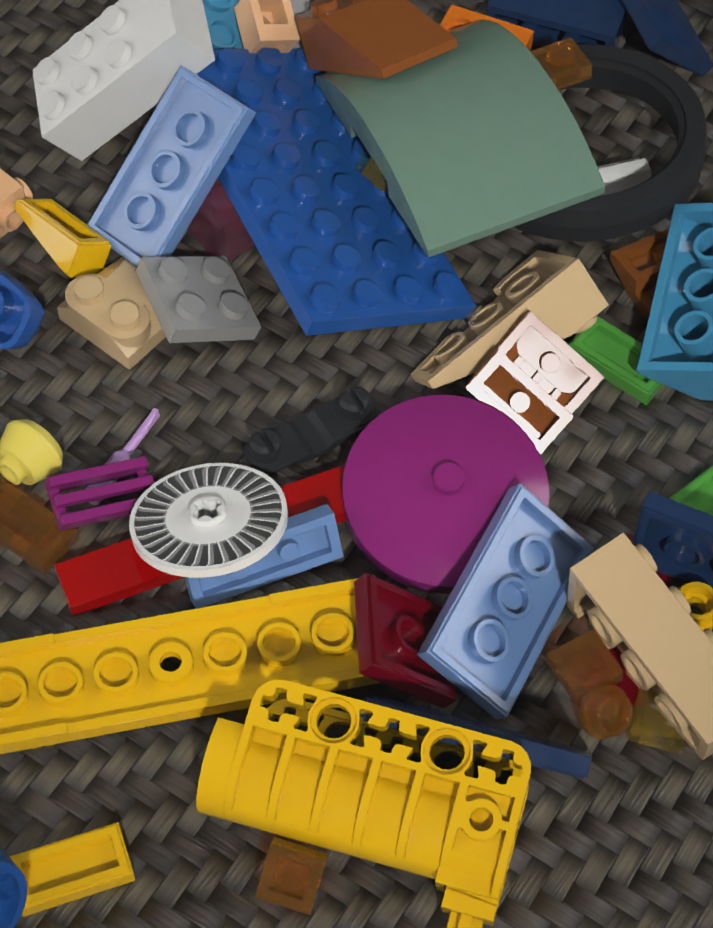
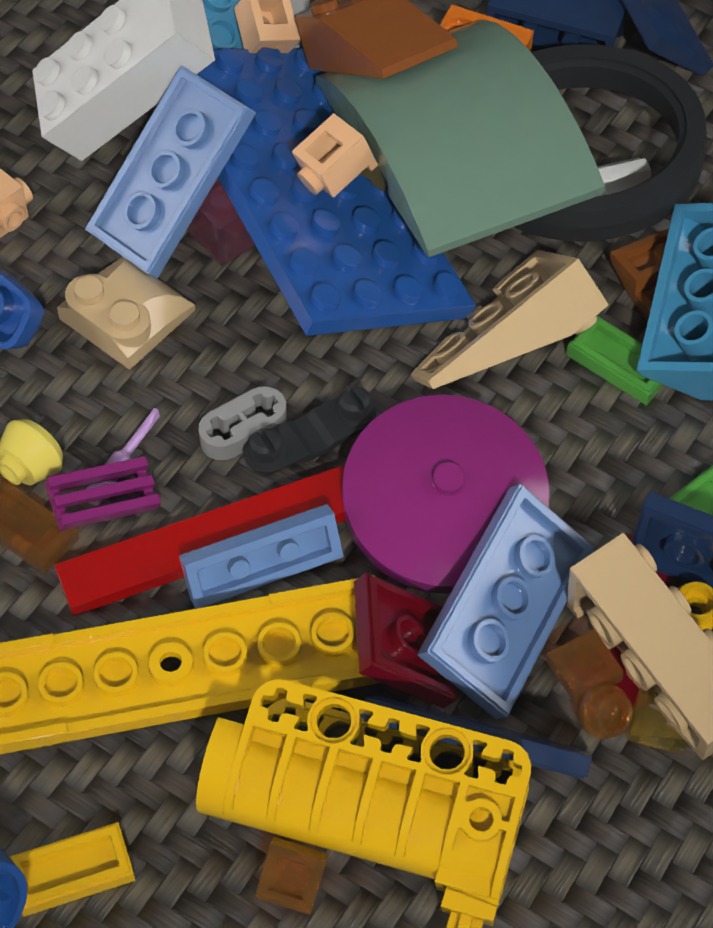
yellow slope [14,199,112,278] -> none
piece [129,463,288,578] -> none
light grey plate [135,256,261,343] -> none
slope [465,310,604,454] -> none
clear orange plate [530,37,592,90] -> none
none -> light grey beam [199,387,287,460]
none -> light nougat brick [291,113,378,198]

